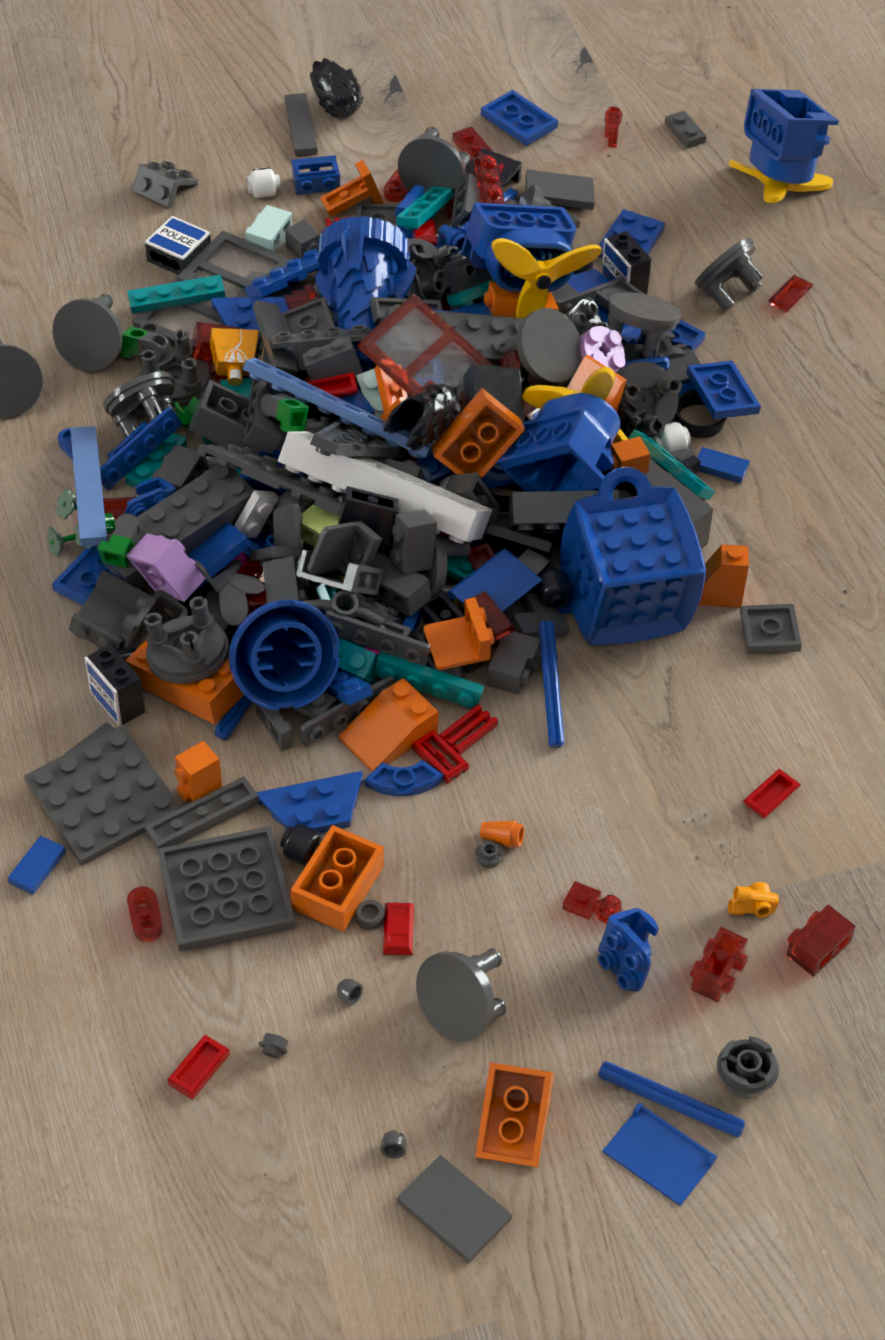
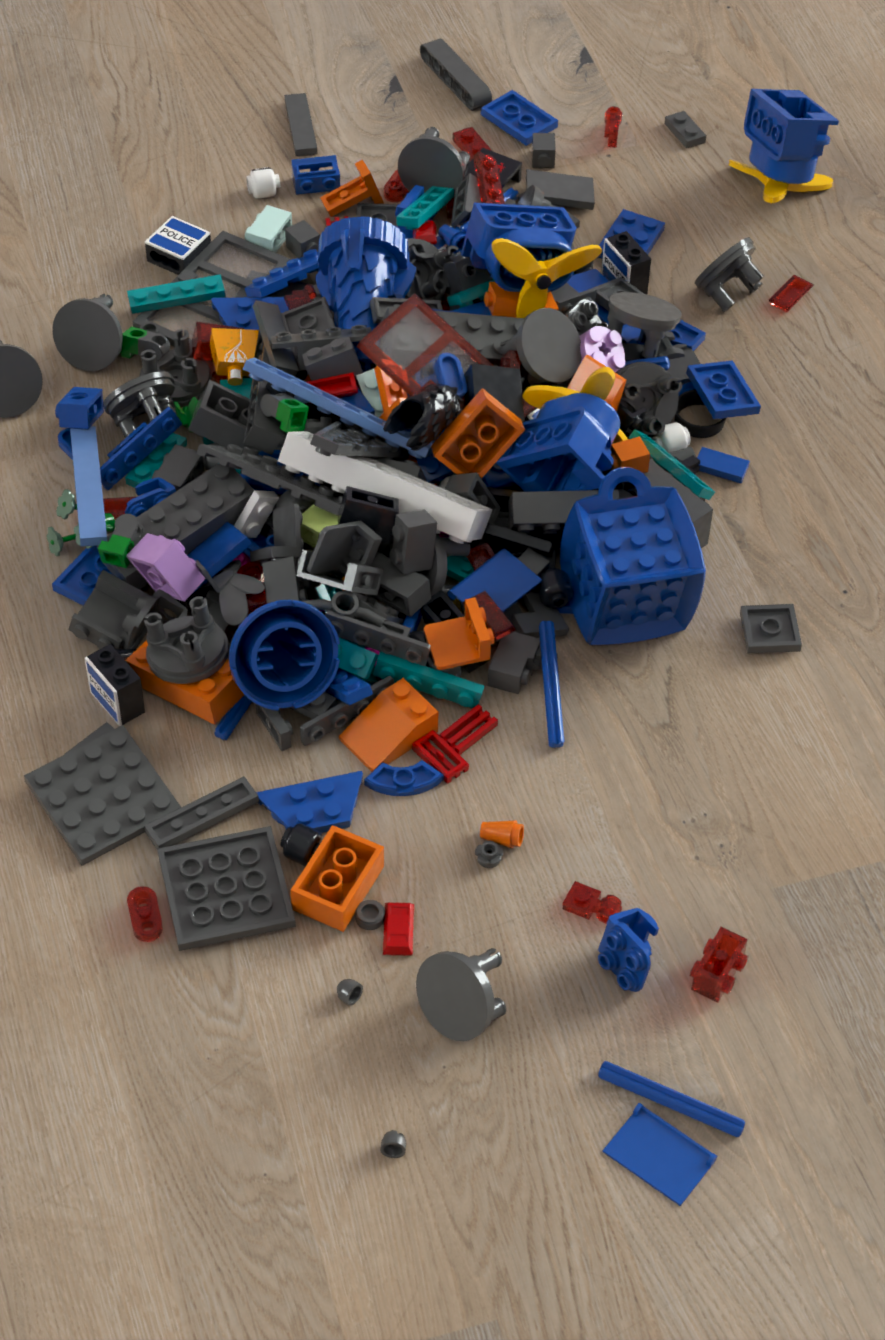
blue tile [8,835,66,895] -> none
dark grey bracket [132,161,199,207] -> none
red tile [167,1034,230,1100] -> none
orange brick [174,741,222,803] -> none
dark grey plate [258,1033,288,1058] -> none
black head [310,58,363,118] -> none
dark grey tile [397,1155,512,1264] -> none
orange slope [475,1062,555,1167] -> none
orange slope [699,544,749,608] -> none
dark grey cone [717,1036,779,1099] -> none
light orange plate [728,882,779,918] -> none
red tile [743,769,801,819] -> none
clear red brick [786,904,856,977] -> none
none -> blue brick [55,387,104,429]
none -> dark grey beam [420,38,492,110]
none -> blue tile [434,353,468,398]
none -> dark grey brick [532,133,556,168]

